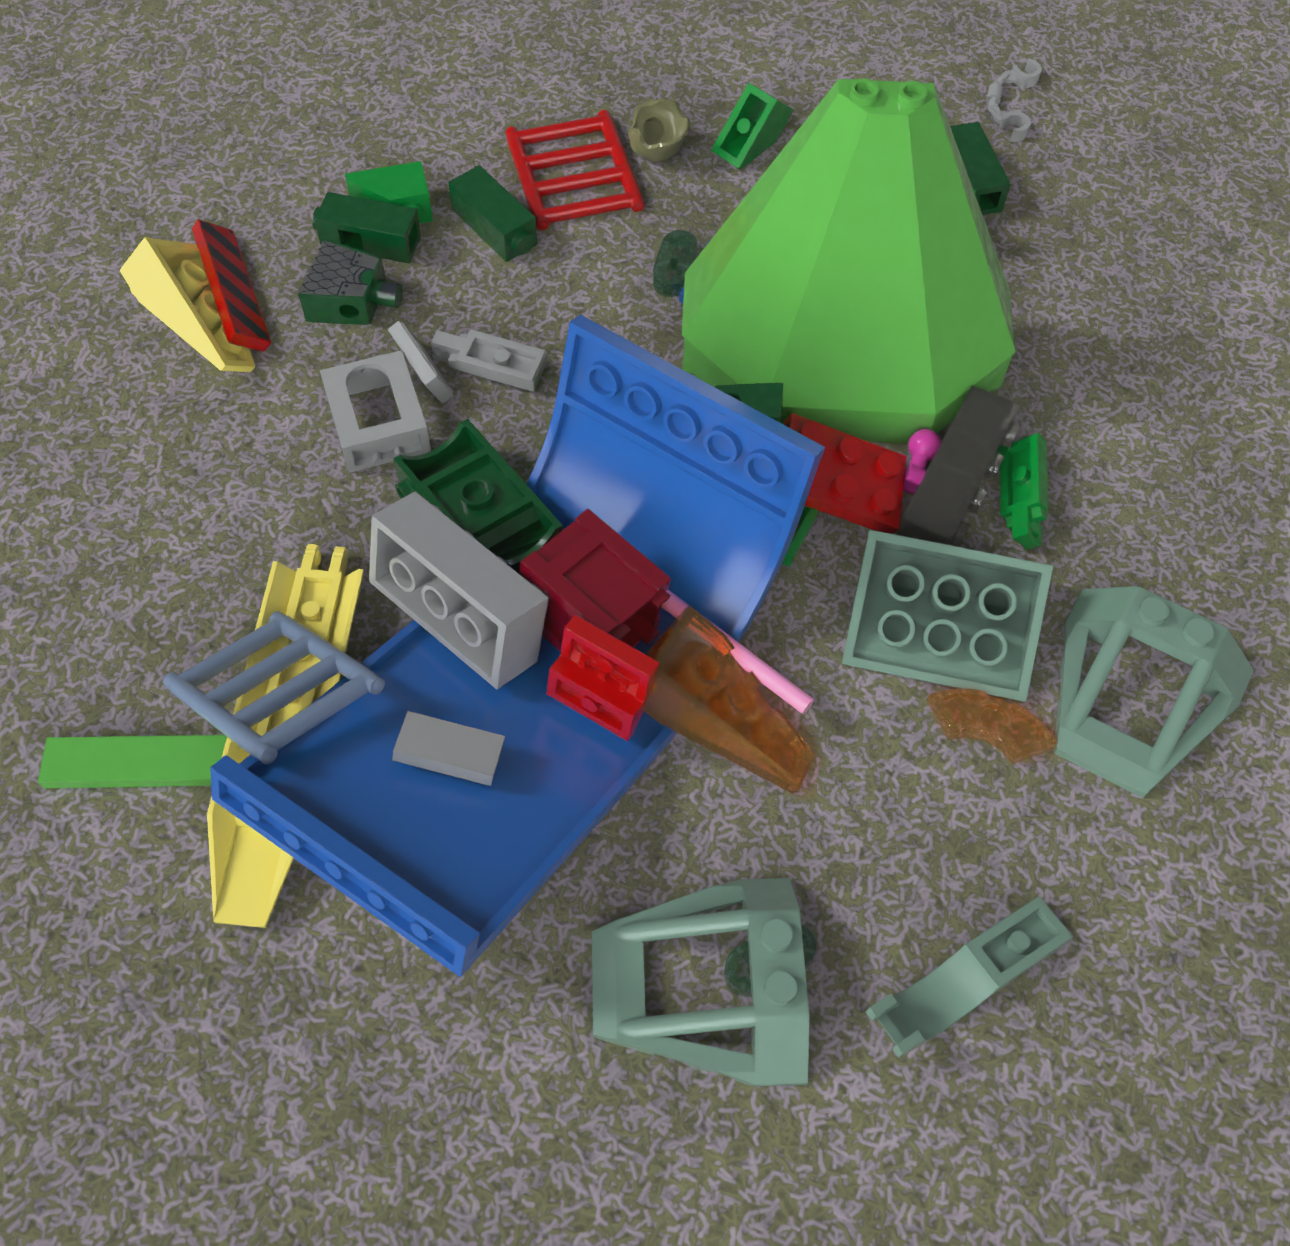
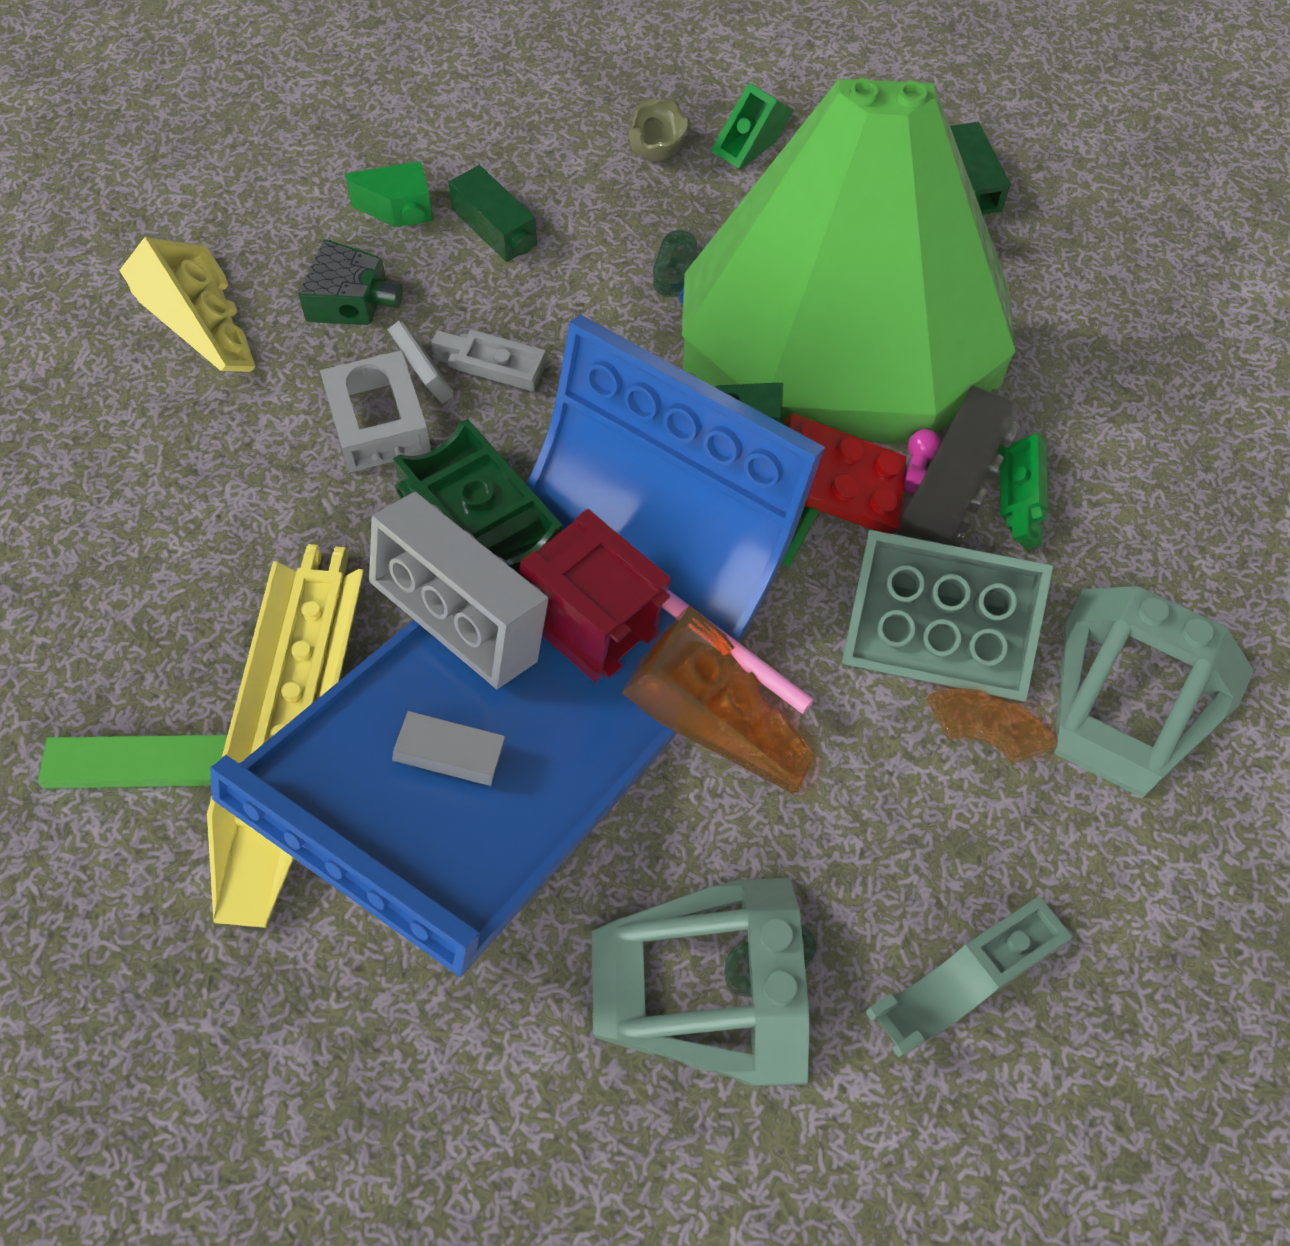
sand blue bar [163,611,385,764] -> none
red tile [192,219,271,351] -> none
dark green brick [312,192,421,264] -> none
red bar [505,110,645,231] -> none
red slope [546,615,660,741] -> none
light grey piece [986,58,1042,142] -> none

